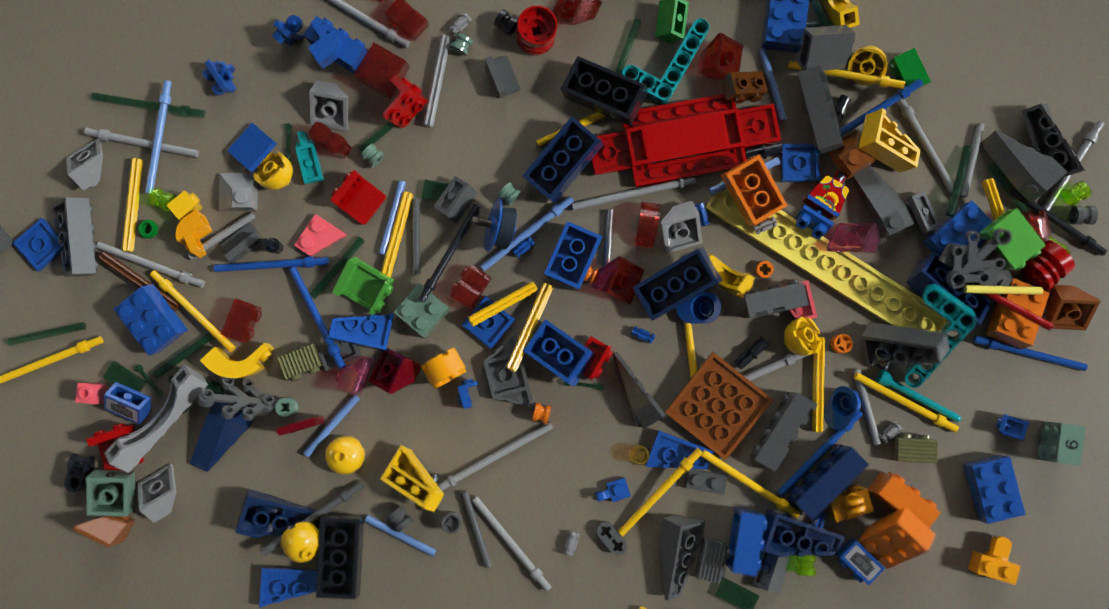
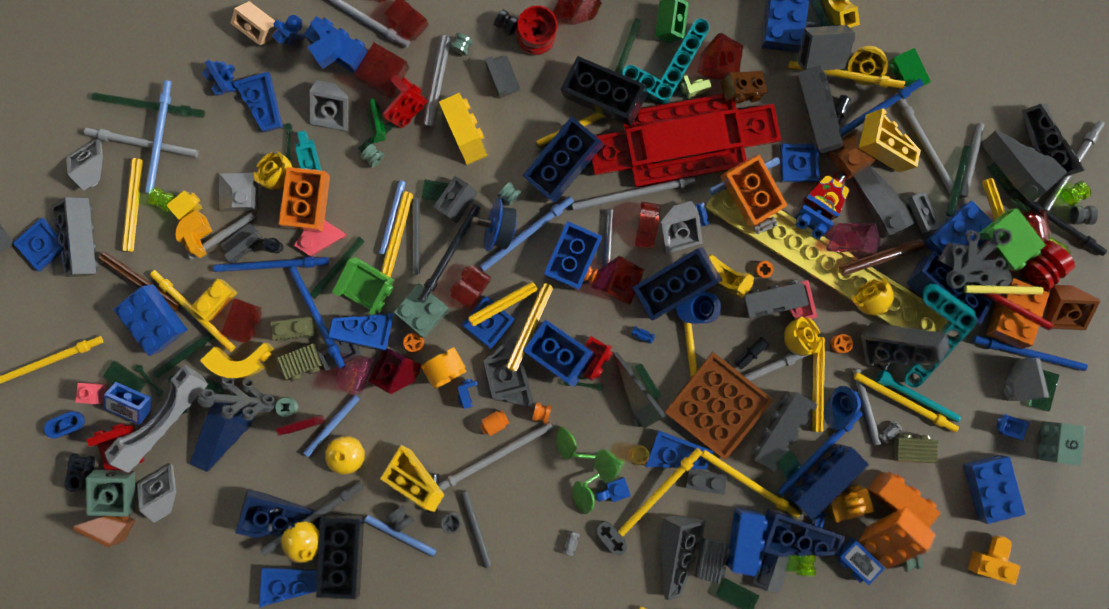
clear green bar [7,322,86,346] -> none
light grey bar [96,242,205,288] -> none
green plate [138,220,159,239] -> none
blue tile [227,123,277,172] -> none
clear red brick [308,122,352,159] -> none
red bracket [330,170,386,225] -> none
light grey piece [450,13,471,34] -> none
light grey bar [472,496,552,592] -> none
blue piece [512,237,535,258] -> none
black axle [745,142,783,159] -> none
medium blue bar [758,48,787,122] -> none
none -> blue plate [44,411,85,439]
none -> yellow brick [191,279,237,321]
none -> light nougat brick [231,1,277,46]
none -> blue wing [233,72,283,132]
none -> olive brick [271,317,317,341]
none -> orange brick [279,167,330,232]
none -> green slope [367,99,386,143]
none -> orange wheel [403,333,424,352]
none -> yellow wedge [439,92,487,165]
none -> orange brick [480,410,510,436]
none -> bright green plant [556,426,623,515]
none -> clear green tile [634,363,661,400]
none -> yellowish green bracket [680,75,711,99]
none -> clear green tile [776,451,801,480]
none -> reddish brown axle [838,239,925,276]
none -> yellow cylinder [852,278,894,315]
none -> sand green wheel [901,555,923,572]
none -> light grey slope [1004,358,1049,401]
none -> clear green tile [1028,370,1059,412]

